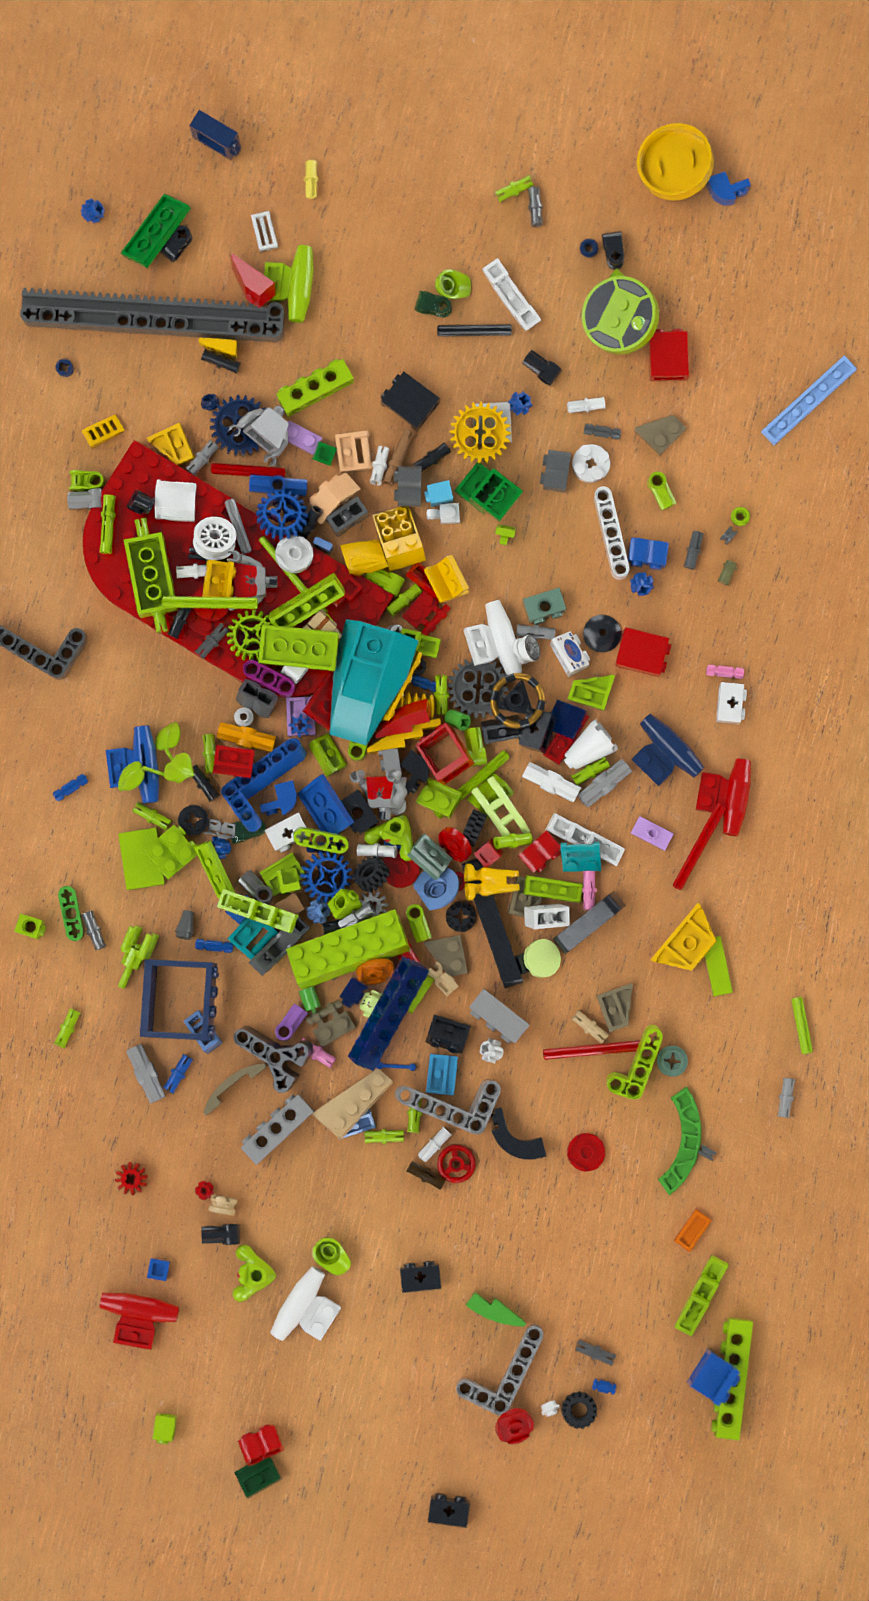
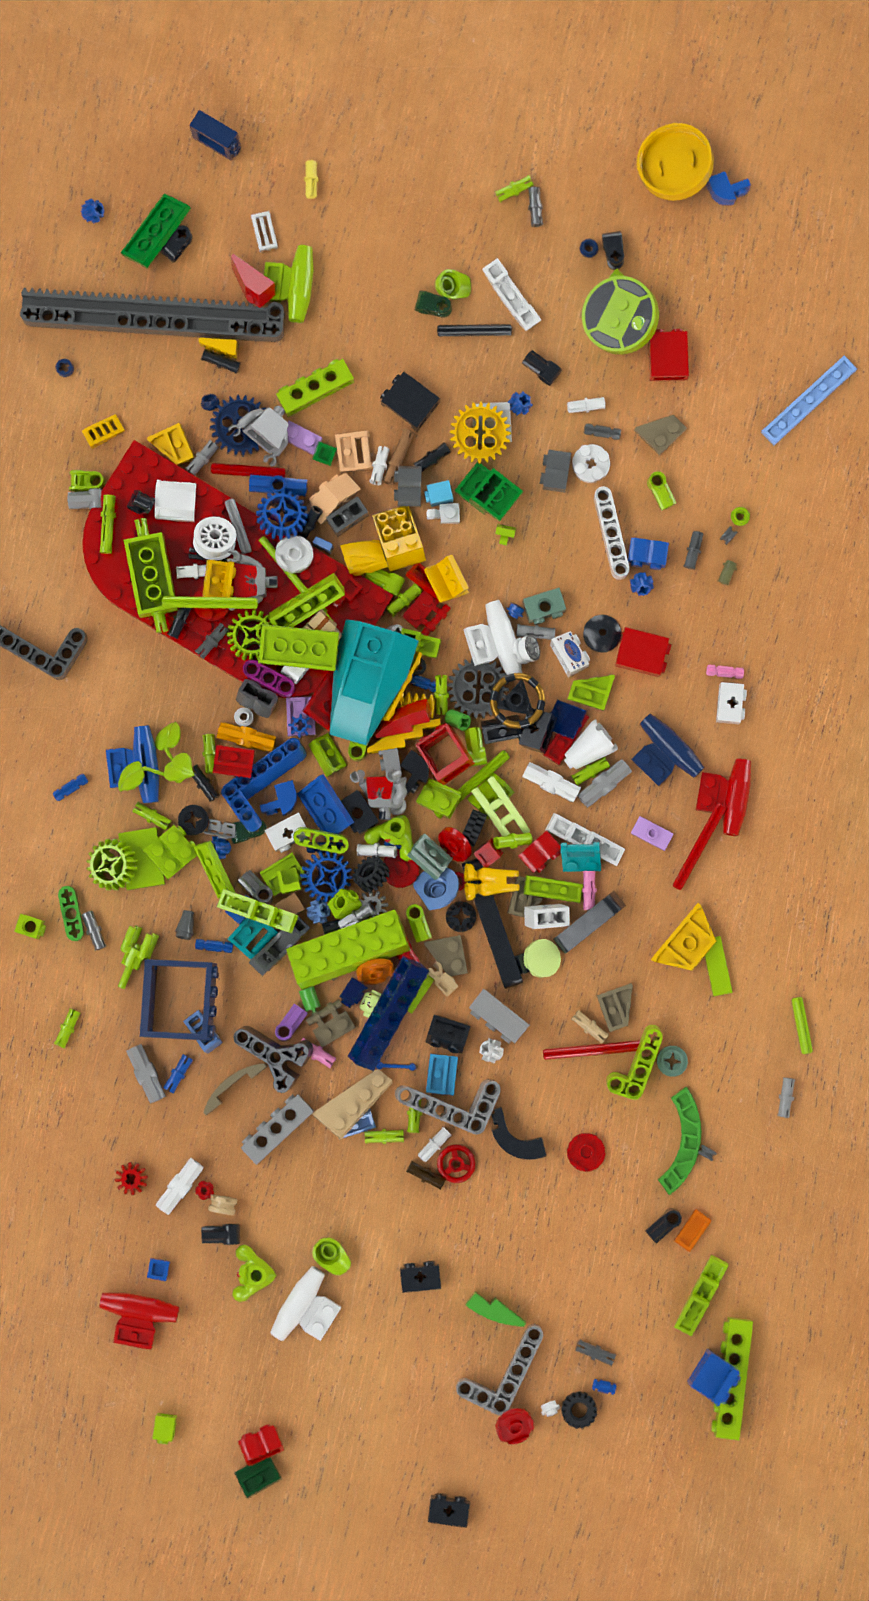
none -> lime gear [86,839,138,890]
none -> white piece [156,1158,204,1215]
none -> blue plate [506,603,524,619]
none -> black piece [645,1208,682,1244]

